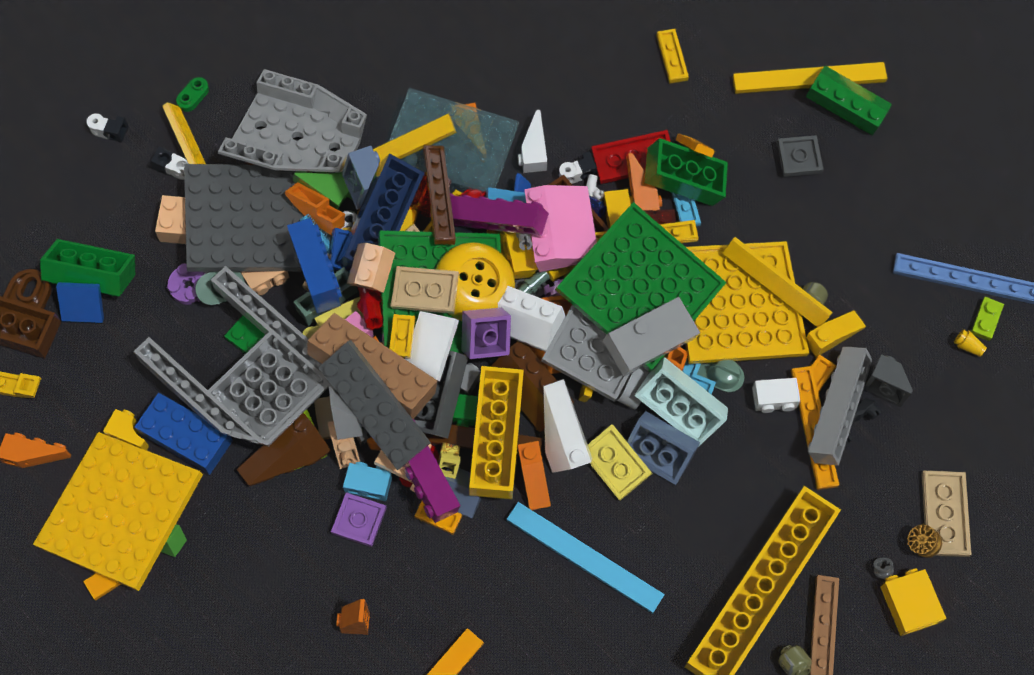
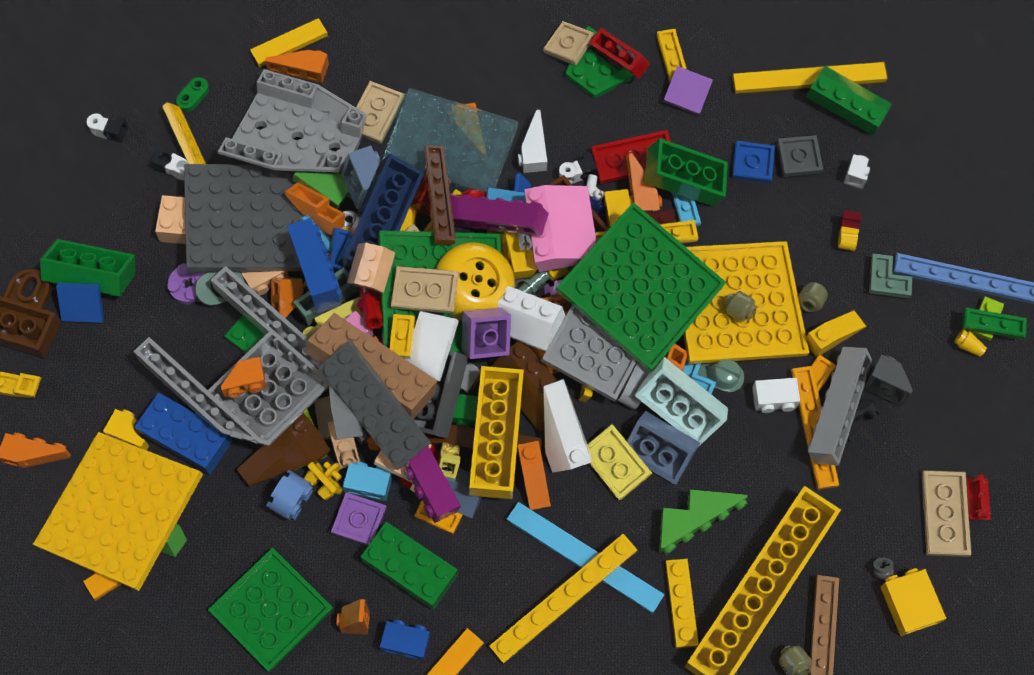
yellow tile [373,114,457,170] -> none
light grey brick [602,297,700,377] -> none
light orange tile [676,133,715,157] -> none
yellow tile [723,237,833,327] -> none
pearl gold wheel [907,524,943,558] -> none
none -> green plate [208,548,333,673]
none -> orange slope [221,357,267,398]
none -> yellow tile [250,18,328,68]
none -> orange slope [265,50,329,83]
none -> medium blue brick [266,470,313,520]
none -> orange slope [271,277,304,318]
none -> yellow hips [304,461,344,500]
none -> tan tile [356,81,405,144]
none -> green brick [361,522,458,611]
none -> blue brick [380,620,431,661]
none -> yellow plate [489,534,637,664]
none -> tan tile [543,21,595,66]
none -> green wing [565,26,645,99]
none -> red brick [589,28,650,79]
none -> bright green slope [659,490,748,554]
none -> medium lavender tile [663,66,713,116]
none -> yellow plate [665,559,699,648]
none -> olive head [725,291,757,322]
none -> blue tile [732,141,775,183]
none -> leg [838,210,862,251]
none -> white brick [844,155,870,189]
none -> sand green plate [869,254,912,298]
none -> green tile [962,308,1027,339]
none -> red hinge [966,475,991,520]

